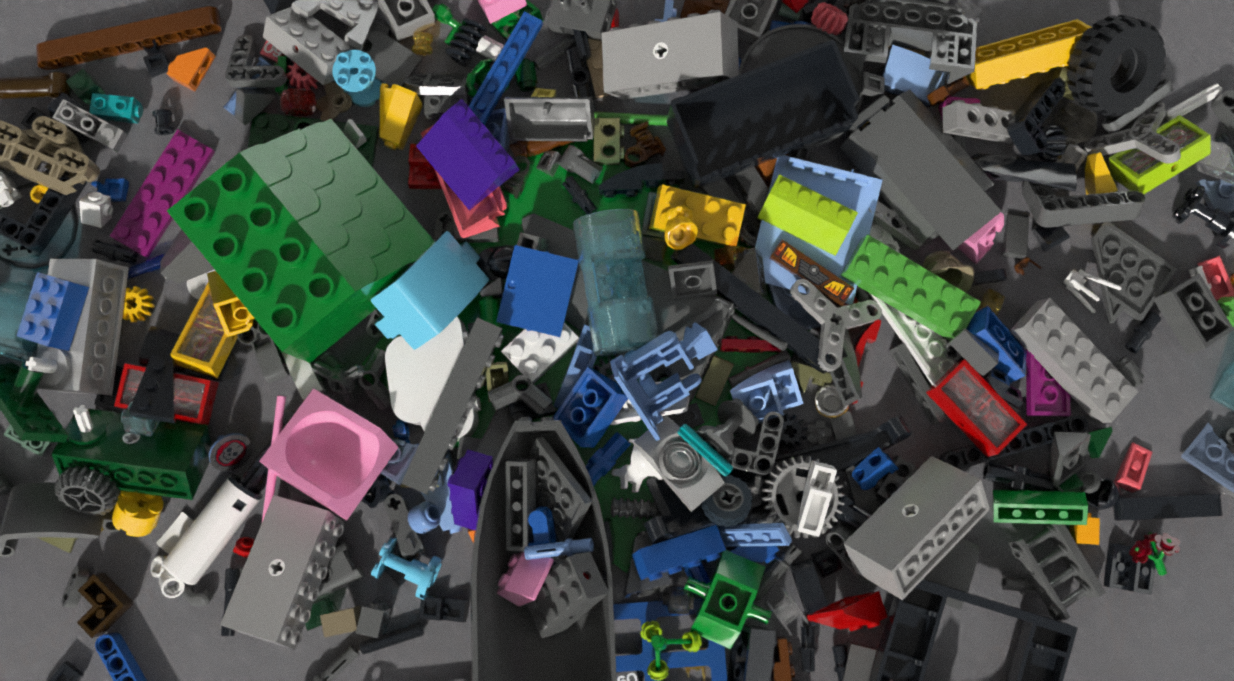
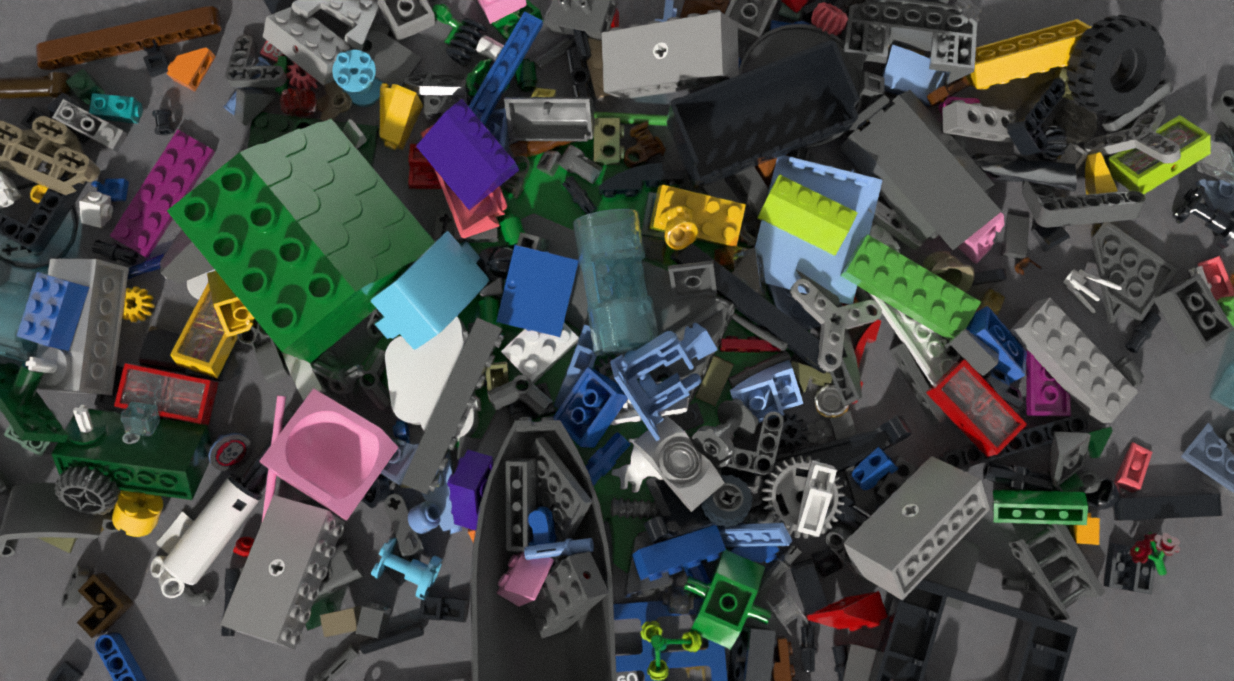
black wing [129,355,175,423] -> none
clear yellow wheel [411,32,434,55] -> none
teal axle [677,424,733,476] -> none
tile [769,240,855,307] -> none
white axle [1164,84,1223,122] -> none
none -> green brick [499,214,525,248]

